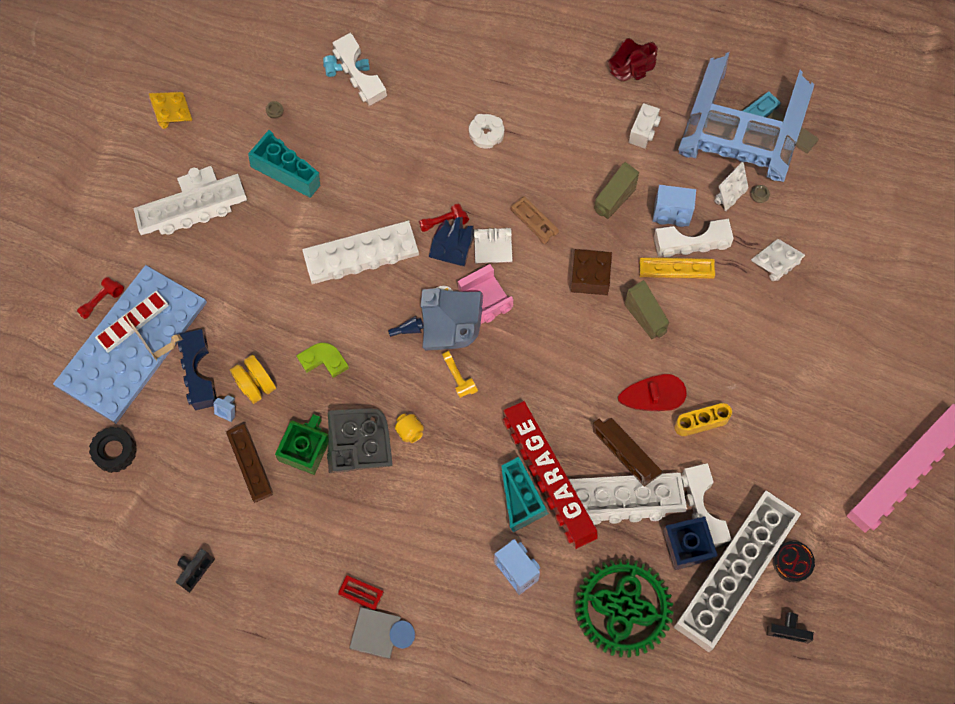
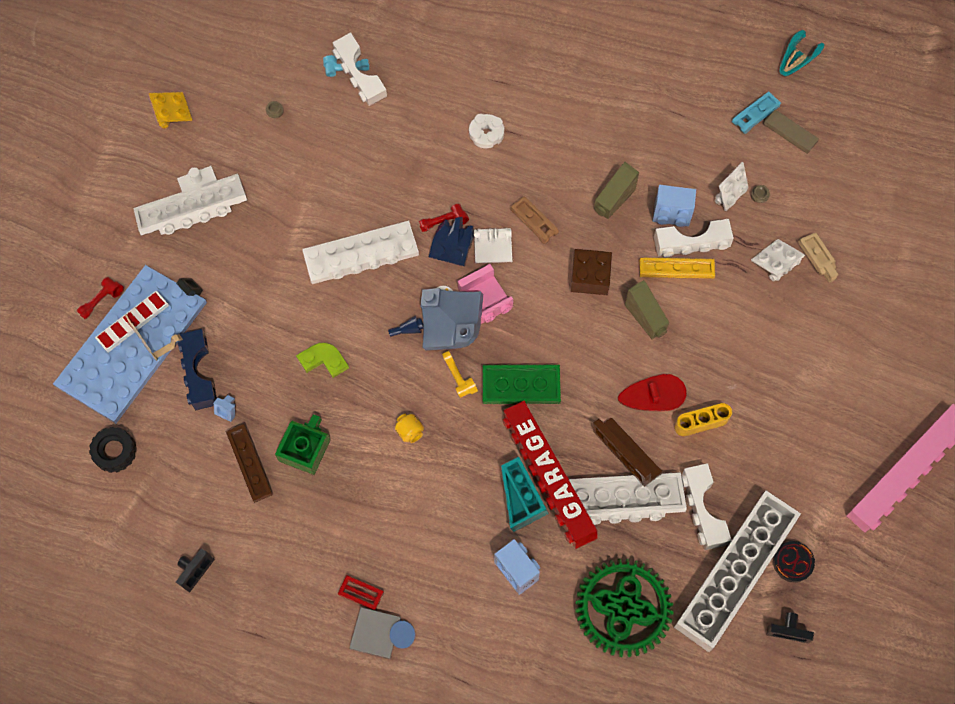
yellow wheel [229,354,276,404] -> none
teal wedge [248,130,320,198] -> none
dark grey slope [327,409,393,473] -> none
dark red piece [607,38,658,81] -> none
white brick [629,103,661,149] -> none
dark blue slope [663,516,718,570] -> none
light blue piece [678,52,815,182] -> none
none -> pearl dark grey tile [176,278,203,296]
none -> green plate [483,365,561,404]
none -> teal animal [779,30,825,76]
none -> tan hinge [798,233,838,283]

